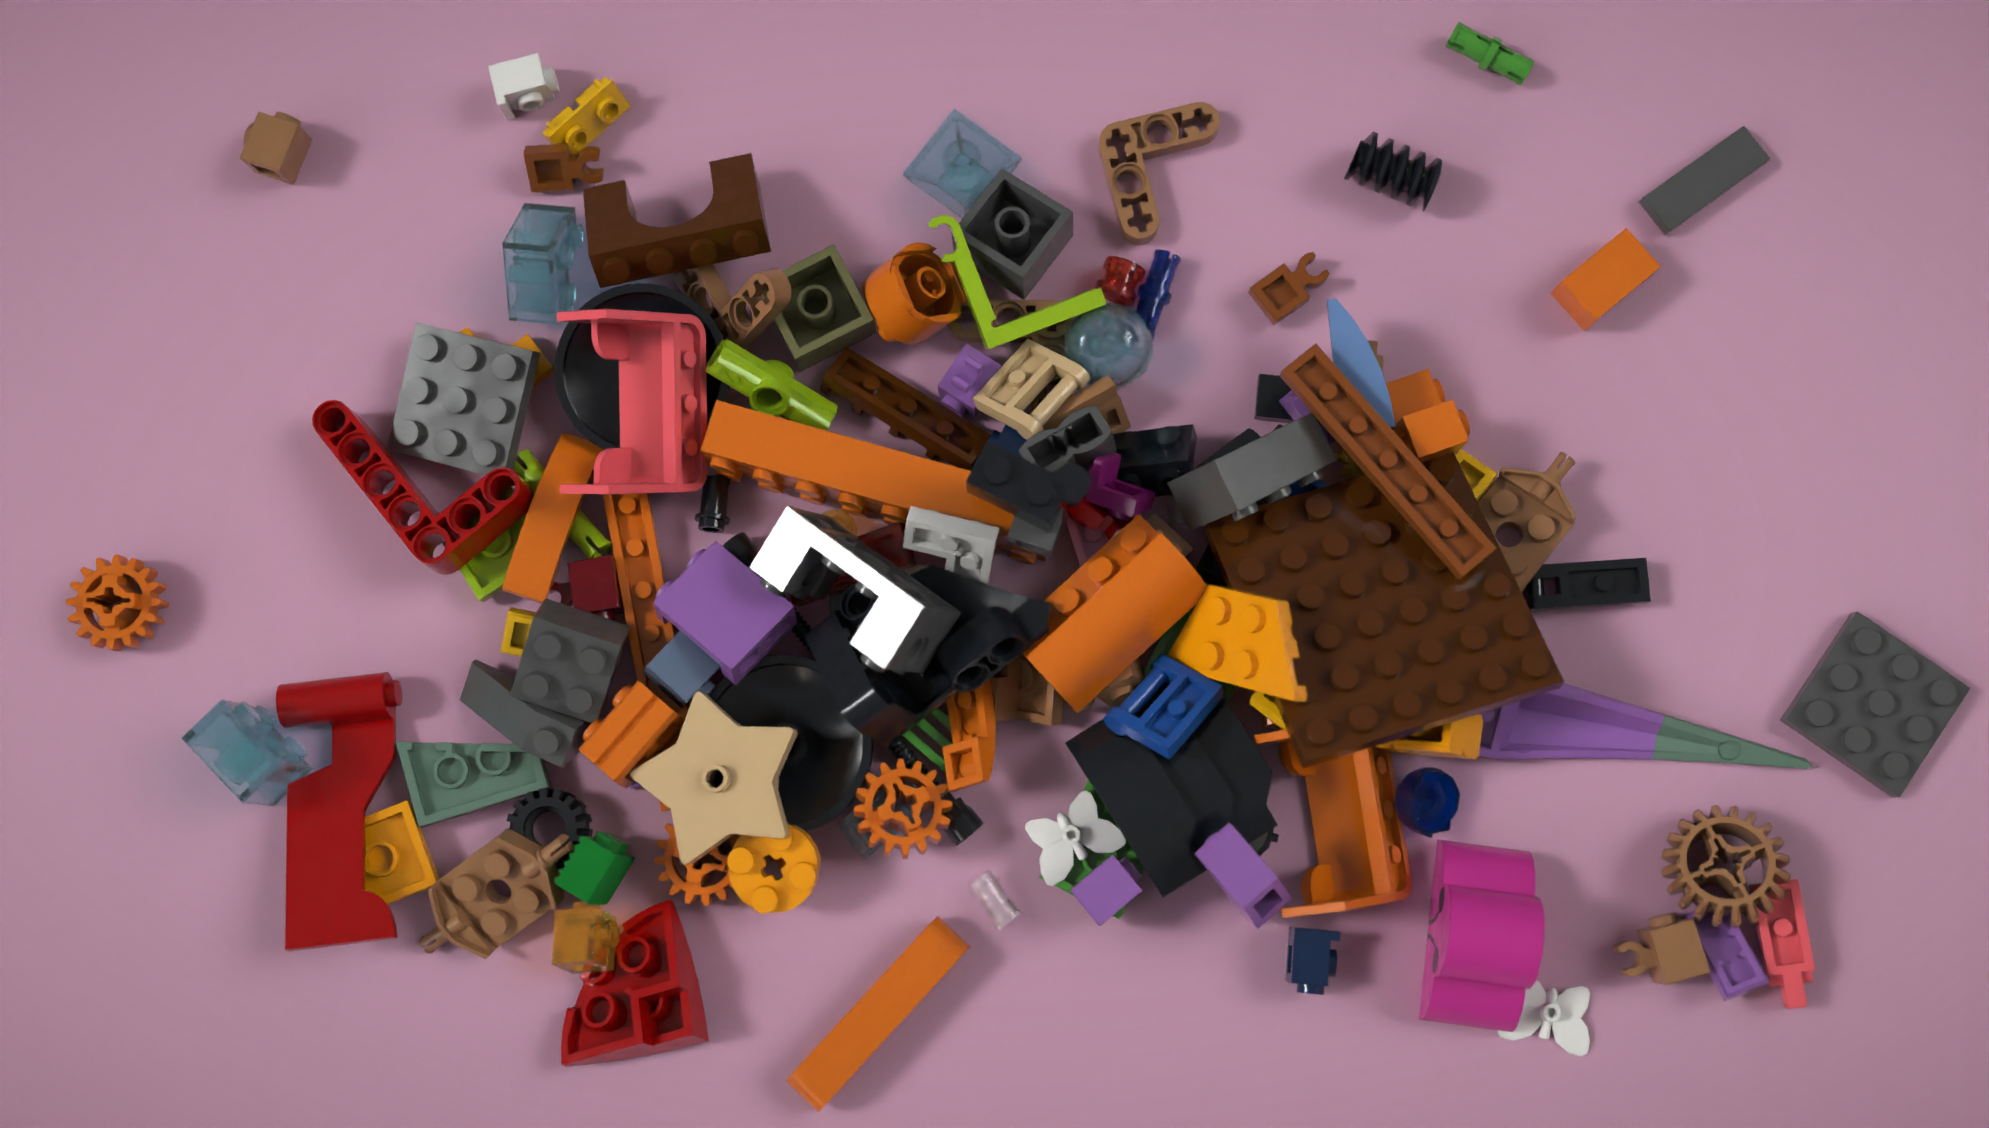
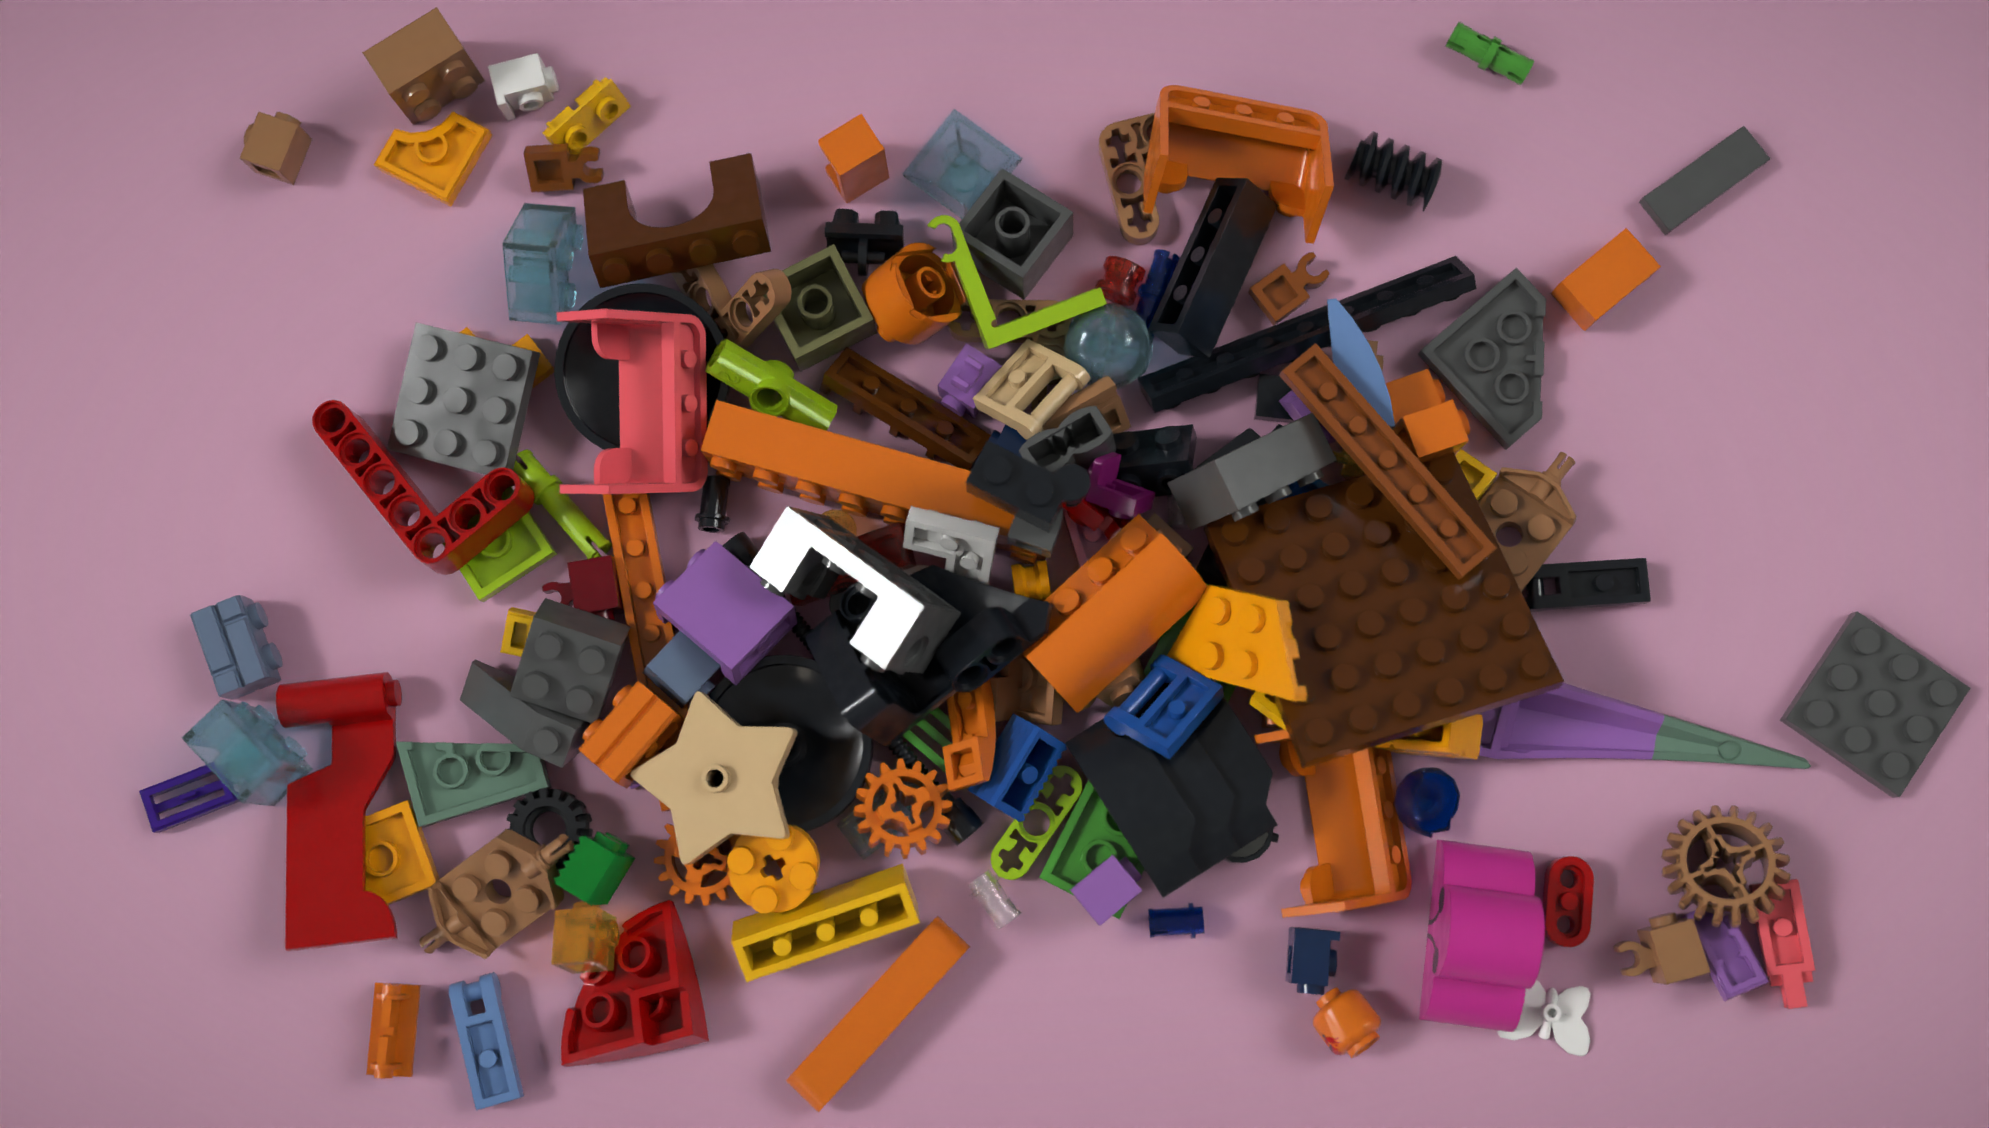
orange gear [65,555,169,652] -> none
orange slope [502,432,603,604] -> none
white piece [1025,790,1126,886] -> none
medium lavender slope [1195,823,1292,929] -> none
none -> dark purple tile [139,758,242,833]
none -> sand blue brick [190,595,283,700]
none -> medium nougat brick [362,7,485,125]
none -> orange hinge [366,983,421,1079]
none -> light orange tile [374,111,493,207]
none -> medium blue plate [449,972,524,1110]
none -> yellow brick [731,863,920,982]
none -> orange panel [818,114,890,204]
none -> black hips [825,209,904,276]
none -> blue brick [967,713,1067,822]
none -> lime beam [991,766,1082,880]
none -> light orange wheel [1011,560,1051,601]
none -> black plate [1138,256,1476,413]
none -> orange windscreen [1143,85,1334,244]
none -> black brick [1148,178,1278,358]
none -> clear blue pin [1148,902,1204,939]
none -> orange head [1313,987,1381,1058]
none -> dark grey plate [1418,267,1546,450]
none -> red plate [1542,856,1594,947]

